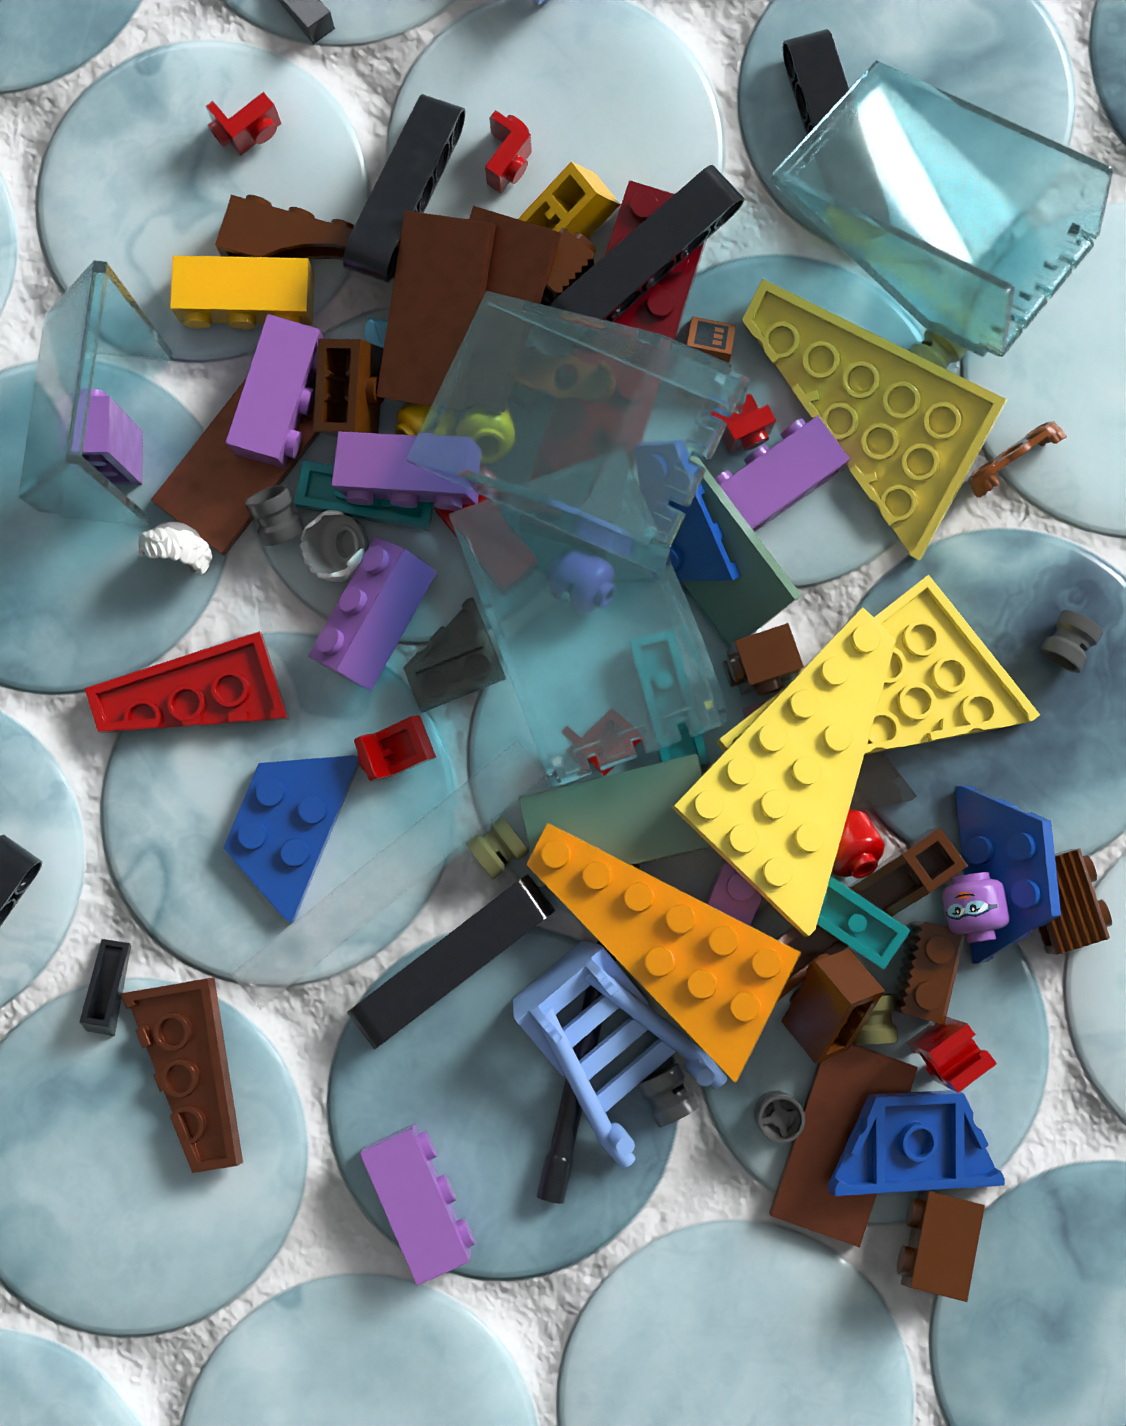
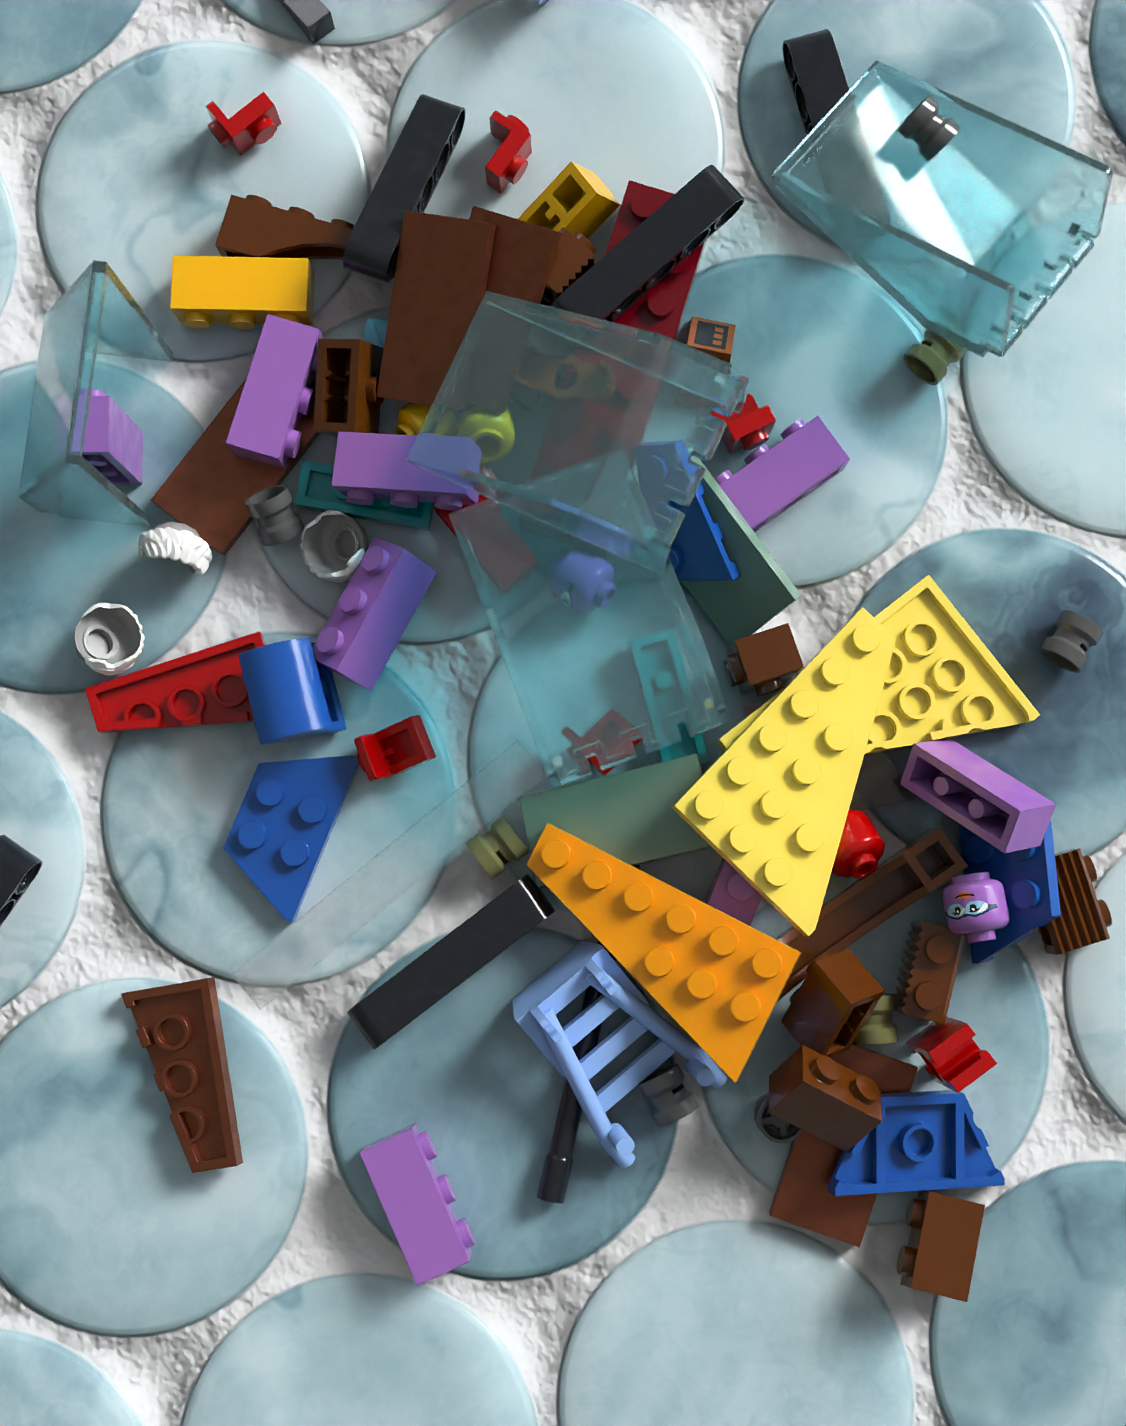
black piece [79,939,131,1036] -> none
clear smoke wing [403,597,506,713] -> none
light yellow wing [742,279,1007,560] -> none
teal plate [817,875,911,969] -> none
dark orange piece [968,421,1067,498] -> none
none -> light grey hair [73,603,145,676]
none -> blue brick [238,638,347,745]
none -> reddish brown brick [769,1045,882,1152]
none -> dark grey wheel [896,95,961,162]
none -> medium lavender brick [900,738,1056,853]

